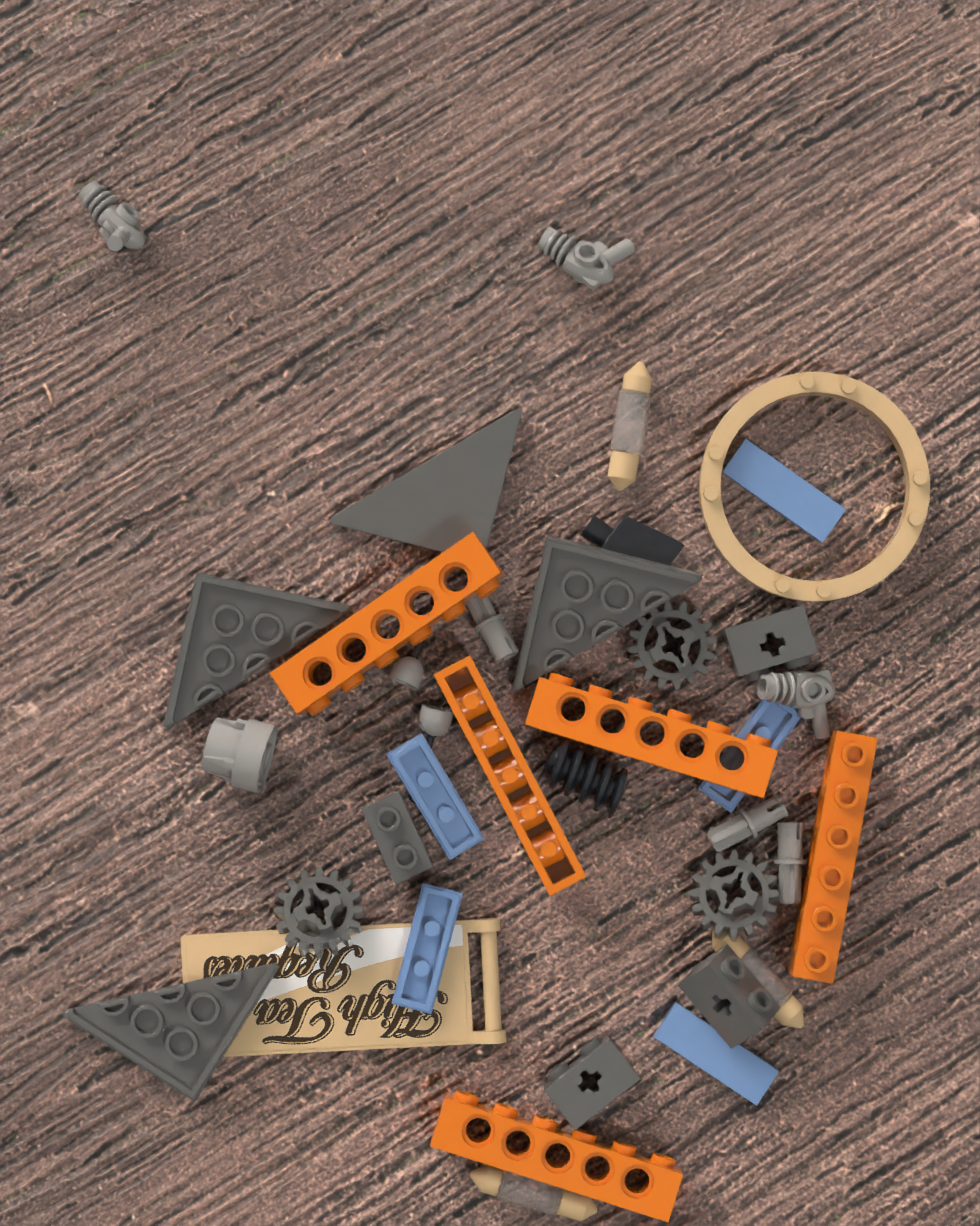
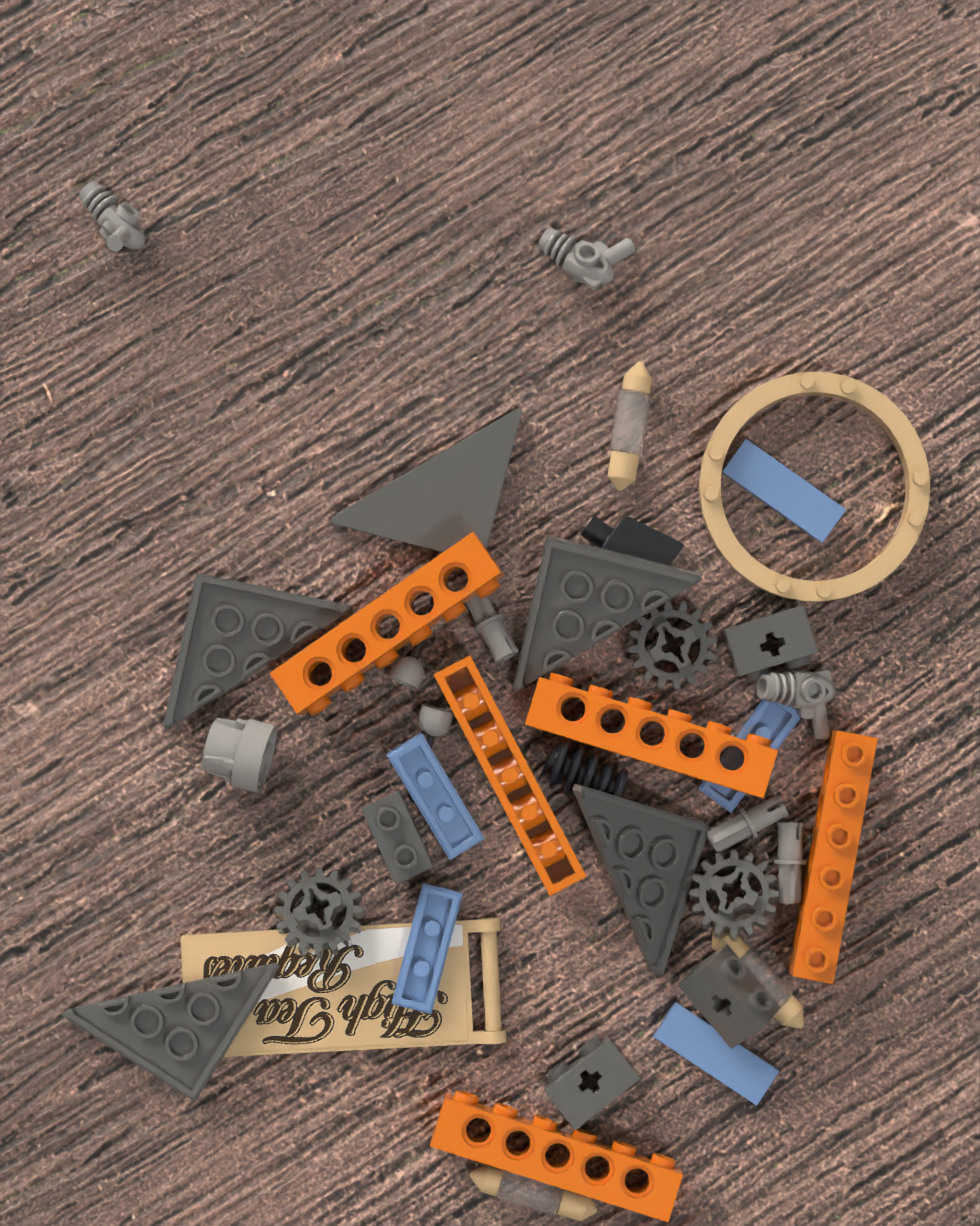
none -> dark grey tile [573,784,710,976]

